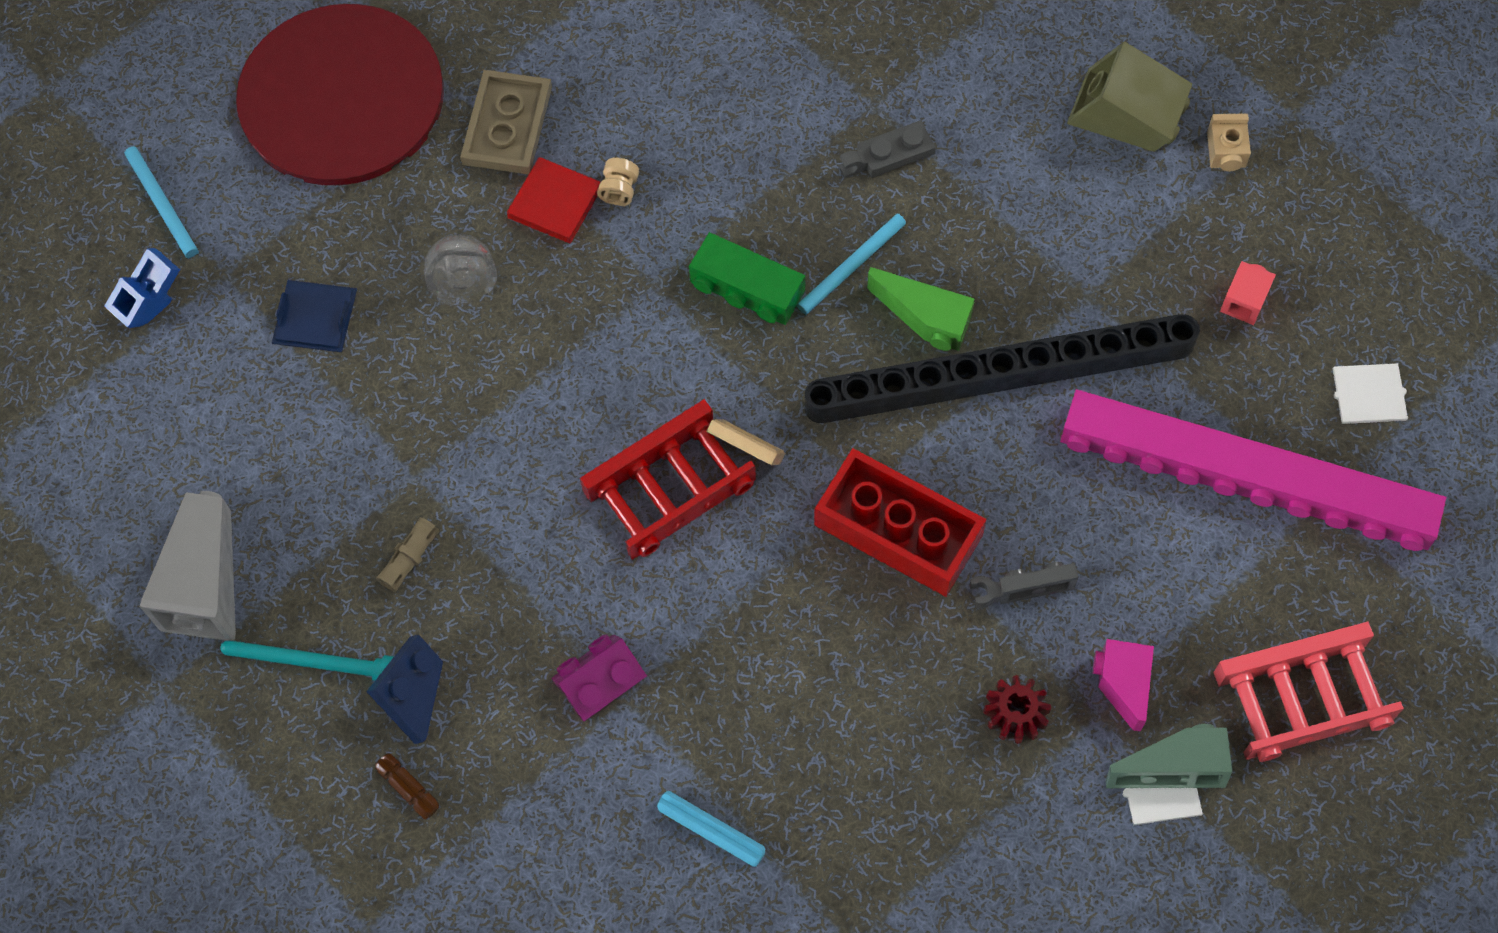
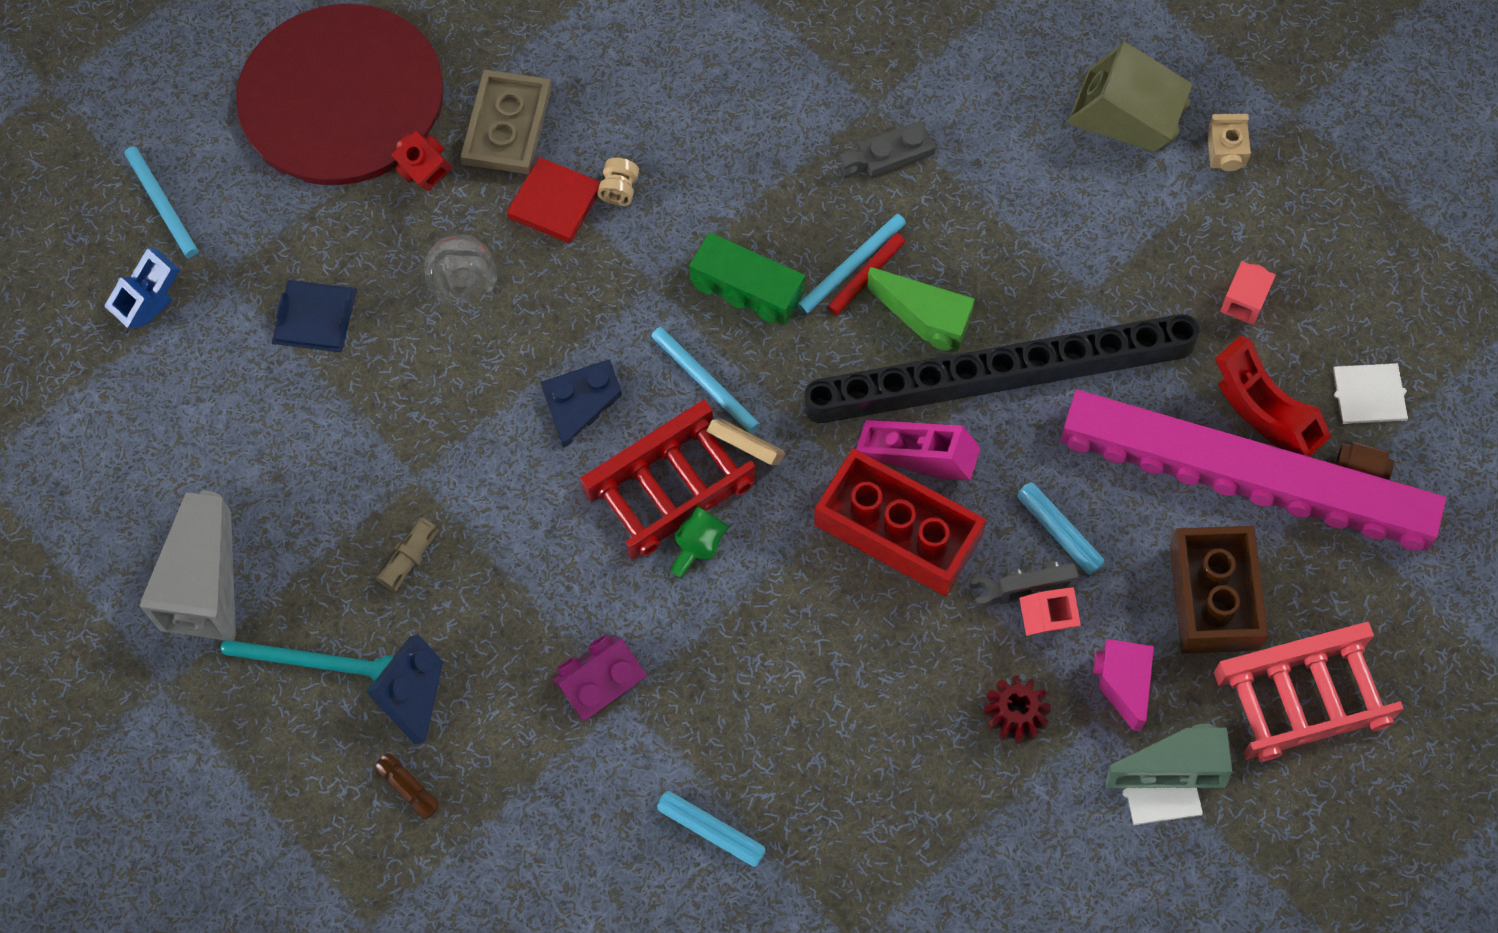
none -> red brick [391,131,454,191]
none -> dark blue wing [540,359,622,447]
none -> medium azure bar [651,327,760,434]
none -> green piece [669,506,729,578]
none -> red bar [826,233,905,317]
none -> dark pink slope [856,420,981,481]
none -> medium azure axle [1017,482,1104,575]
none -> coral brick [1019,587,1081,636]
none -> reddish brown brick [1169,526,1268,653]
none -> red arch [1215,336,1331,457]
none -> reddish brown brick [1335,442,1394,480]

